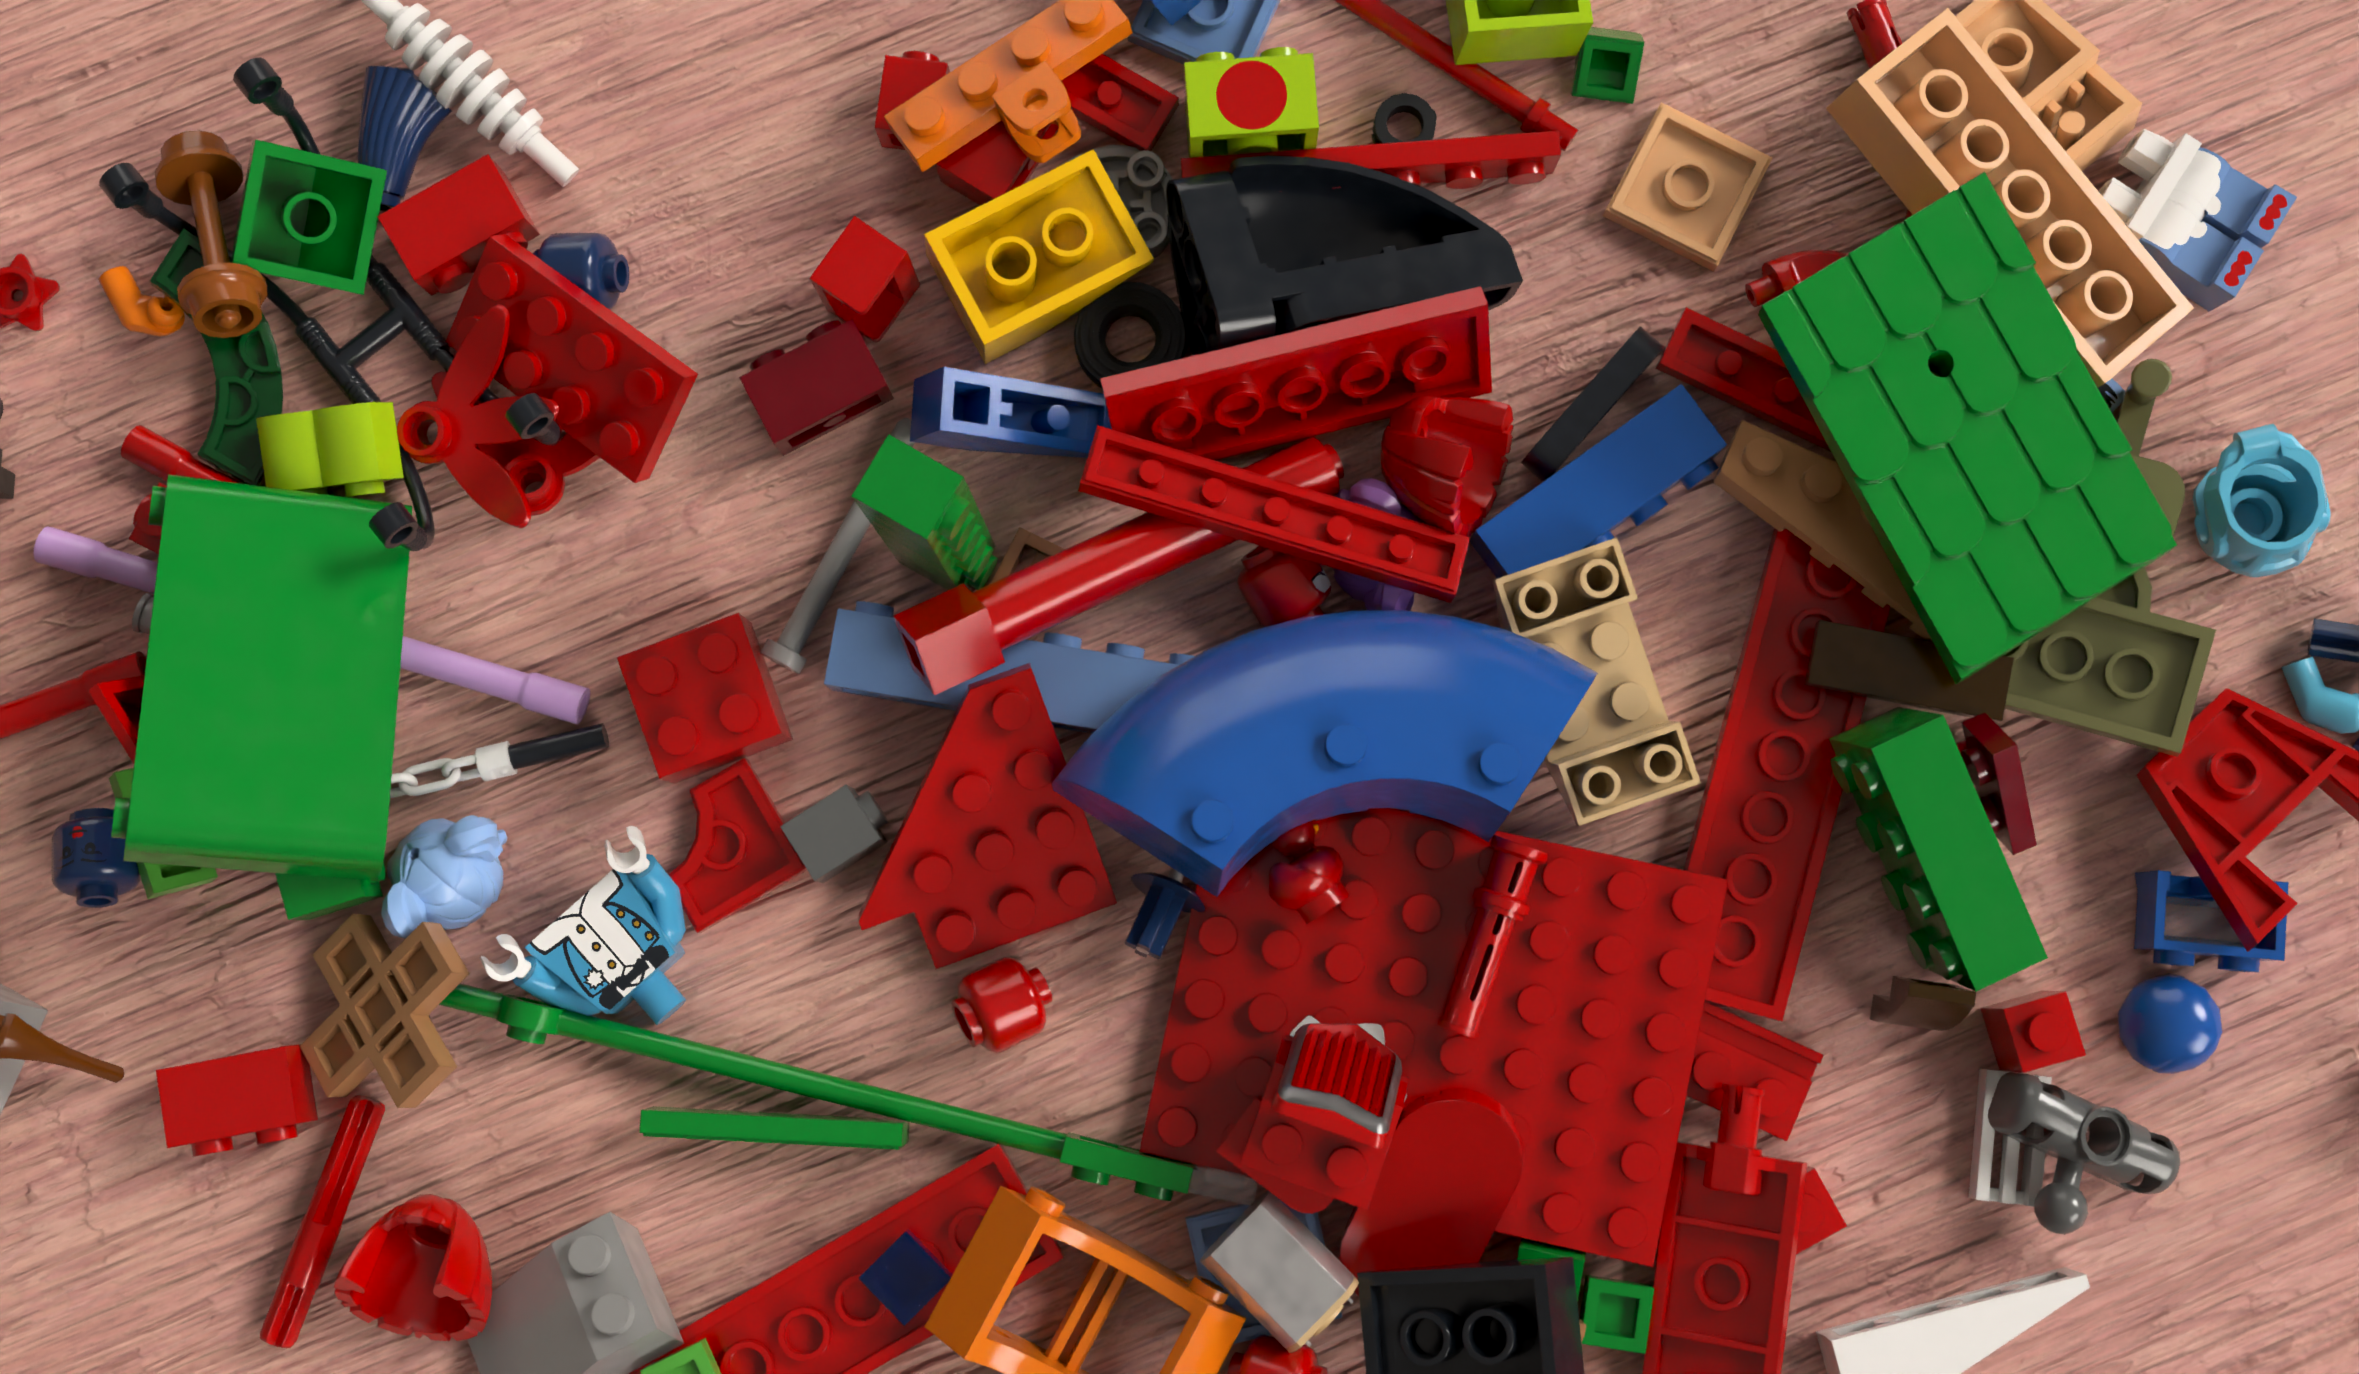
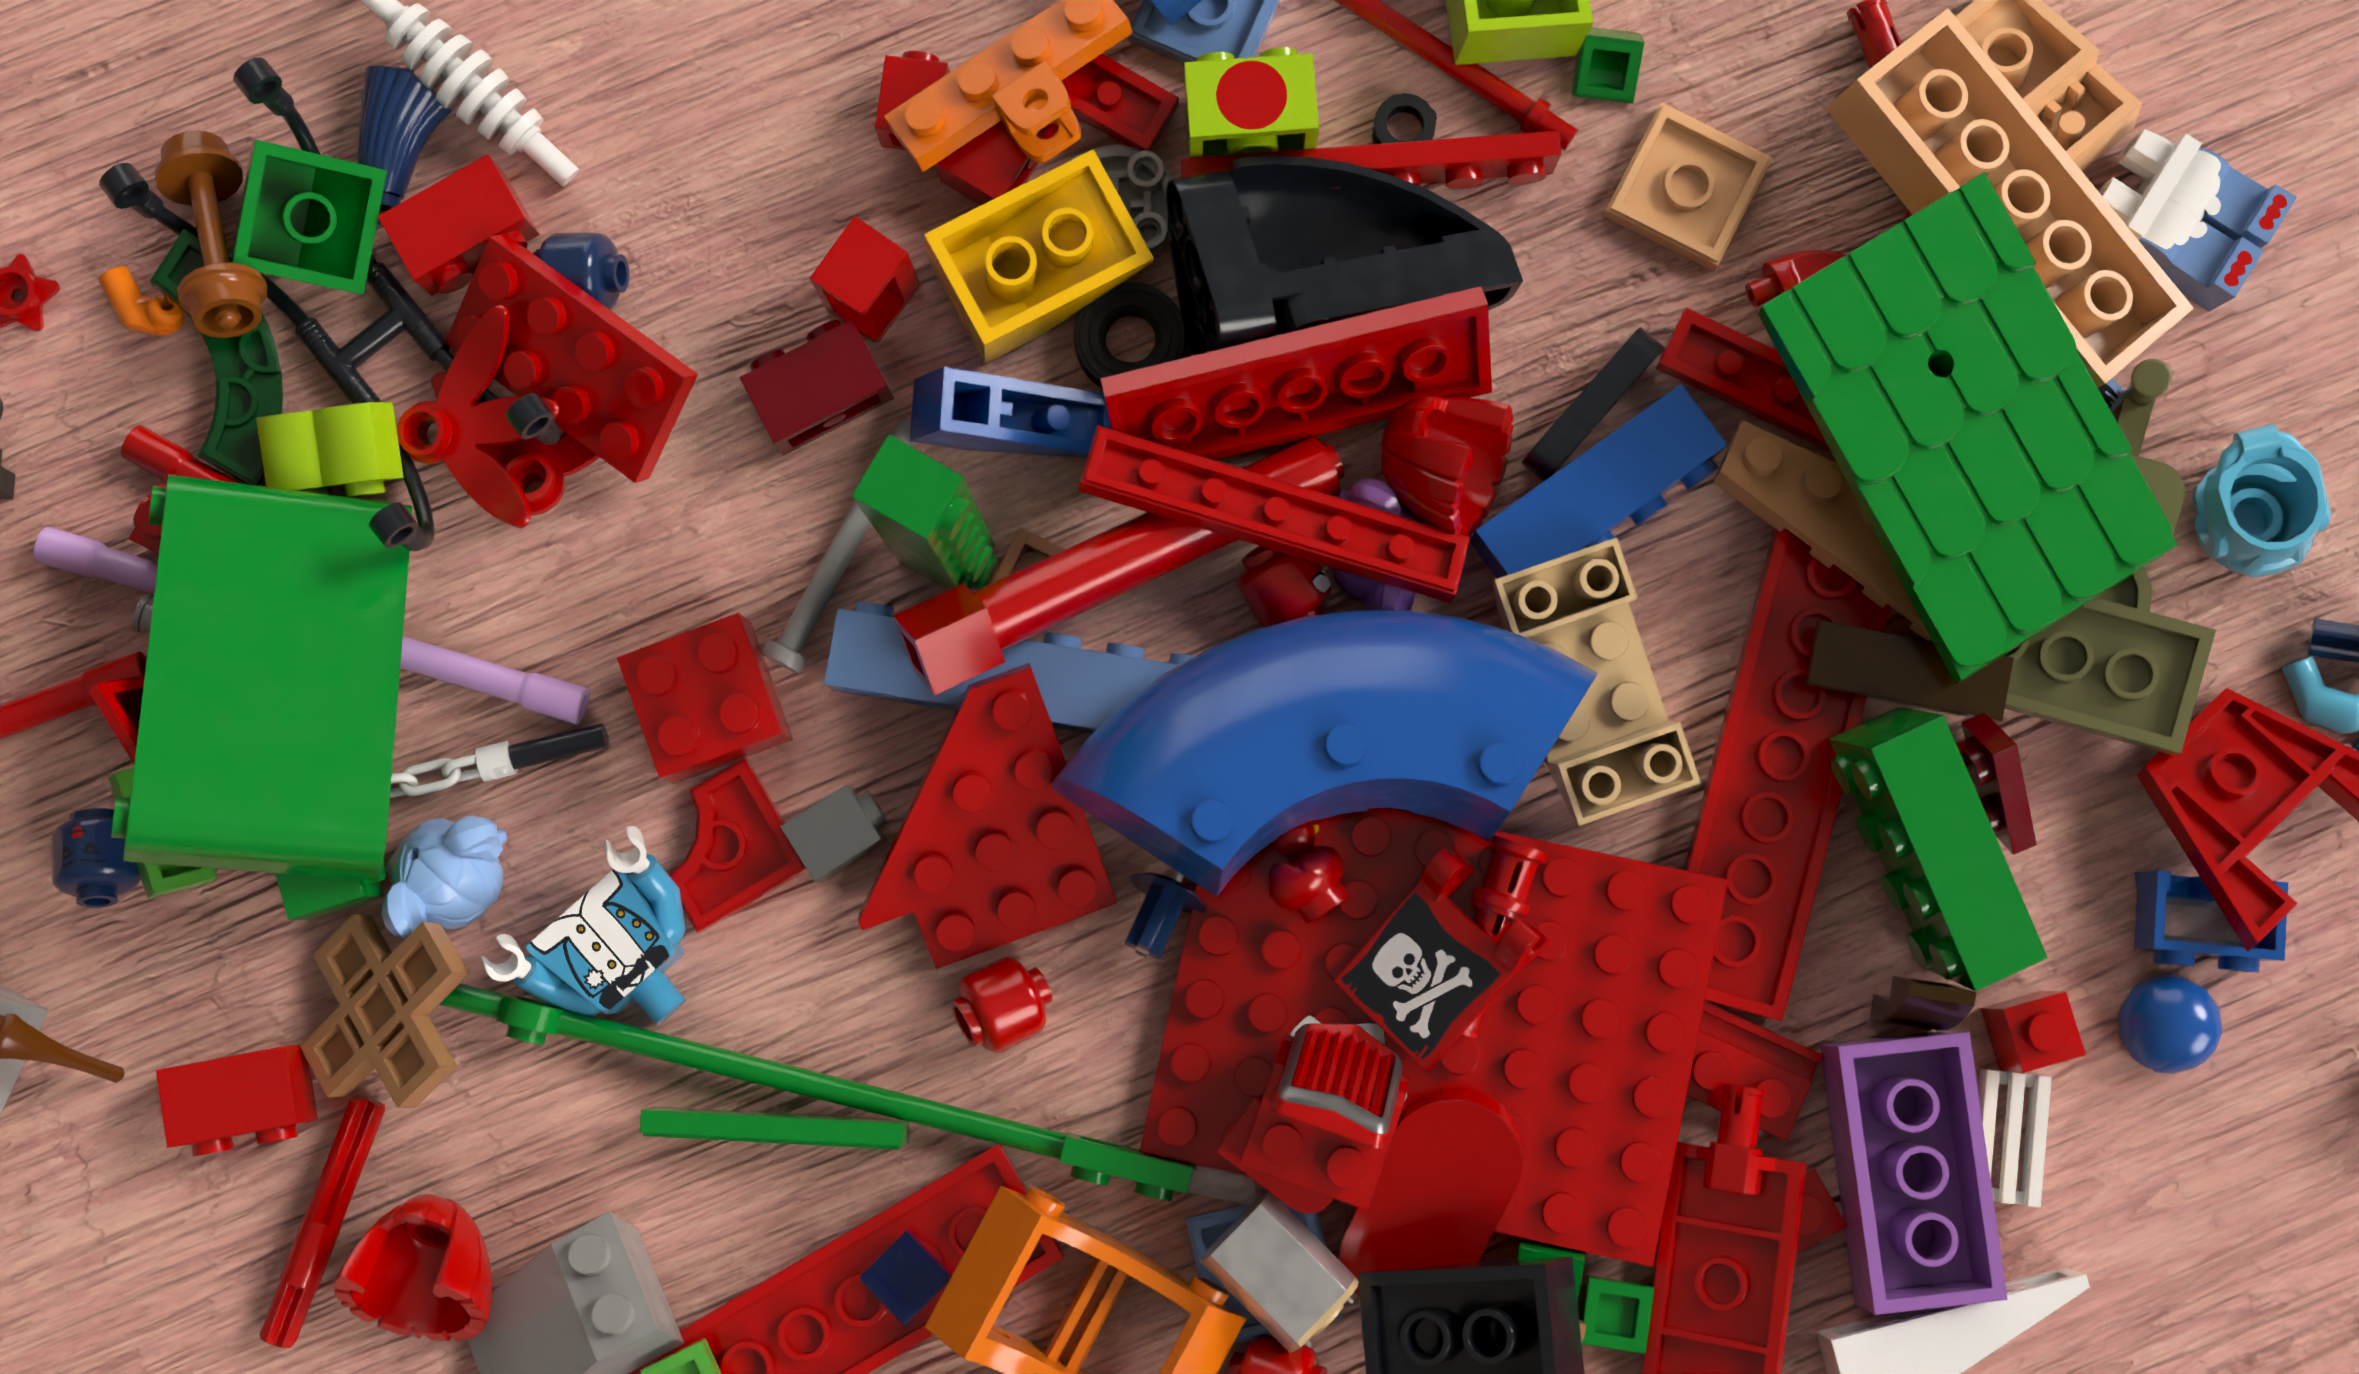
dark grey piece [1988,1072,2180,1235] -> none
none -> flag [1334,848,1551,1072]
none -> medium lavender brick [1820,1030,2008,1315]

